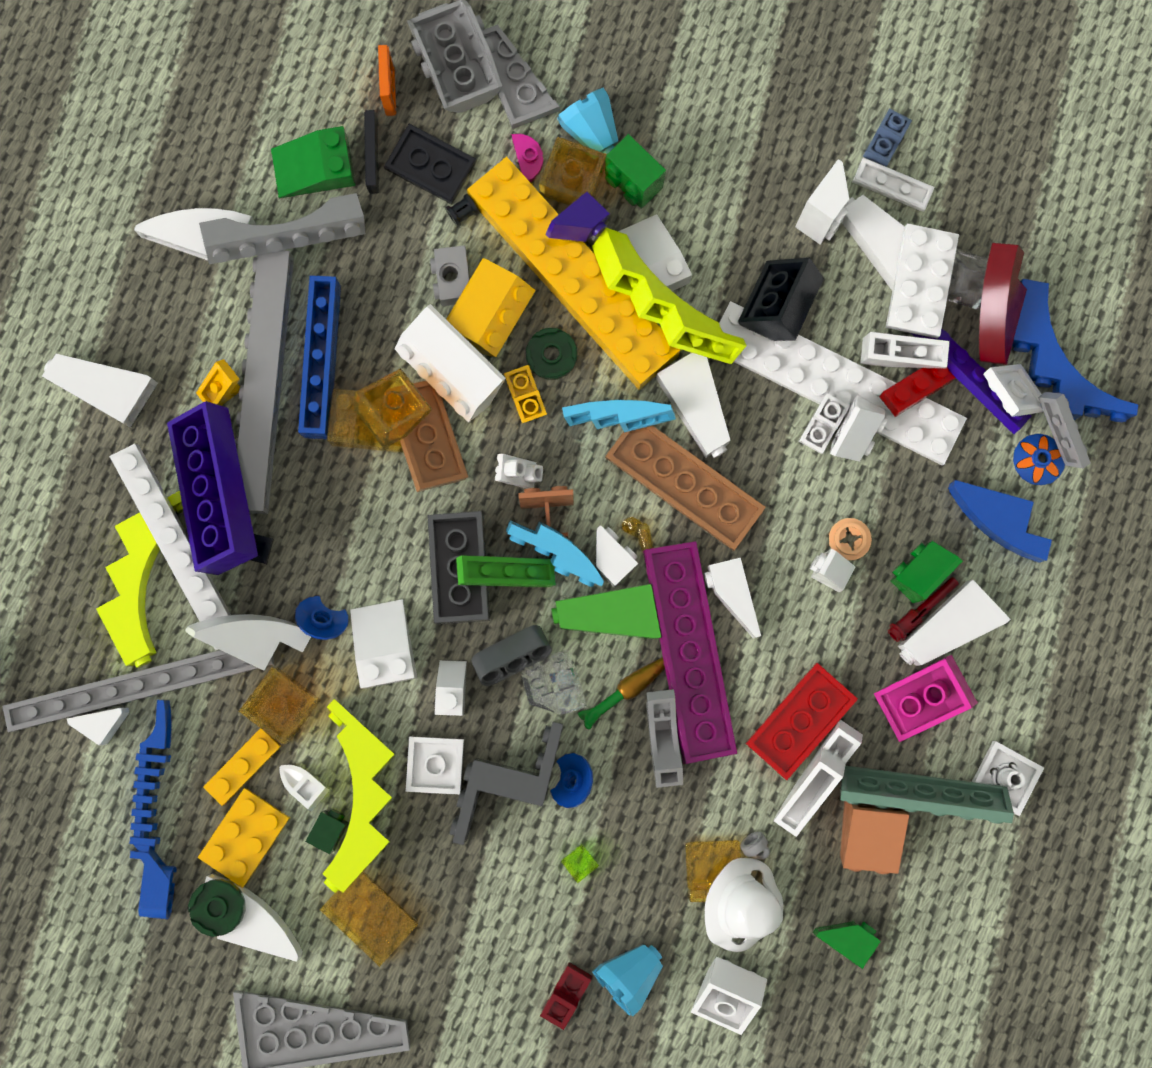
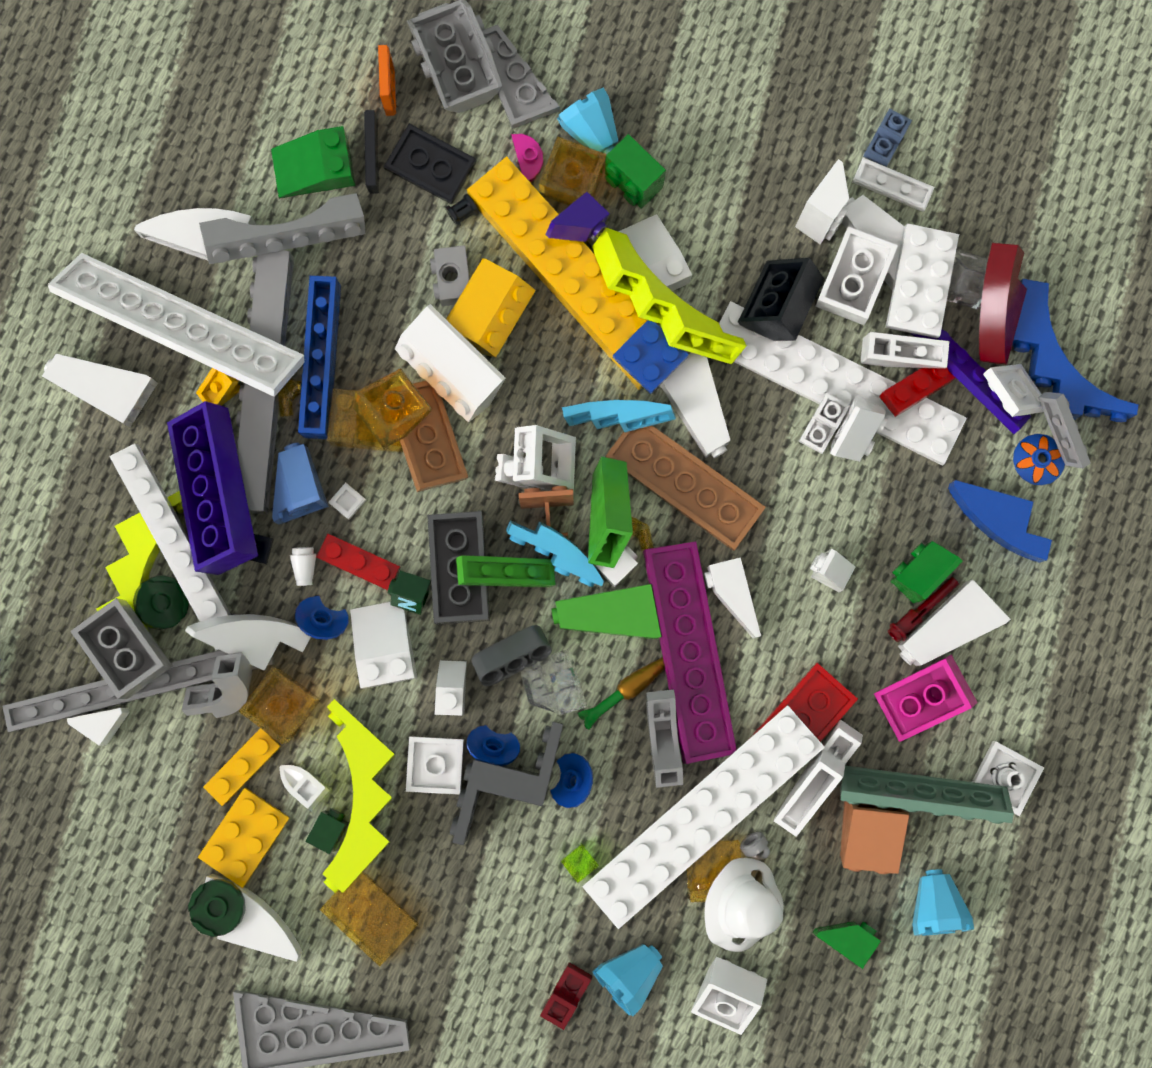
blue piece [129,700,177,919] -> none
yellow slope [503,365,547,423] -> none
dark green tile [526,328,577,380] -> none
light nougat gear [829,518,872,560] -> none
none -> white plate [48,253,305,397]
none -> light grey brick [70,598,173,699]
none -> dark green tile [133,575,189,630]
none -> light grey arch [182,652,252,718]
none -> medium blue slope [272,443,329,525]
none -> clear yellow arm [278,379,302,417]
none -> white cone [290,547,316,586]
none -> red plate [316,533,401,590]
none -> white tile [328,482,366,520]
none -> dark green brick [387,570,431,615]
none -> blue dish [467,725,520,766]
none -> white window [513,425,576,491]
none -> white plate [582,705,825,929]
none -> bright green slope [588,456,633,568]
none -> blue plate [612,320,689,394]
none -> white slope [815,227,898,325]
none -> medium azure cone [912,869,974,936]

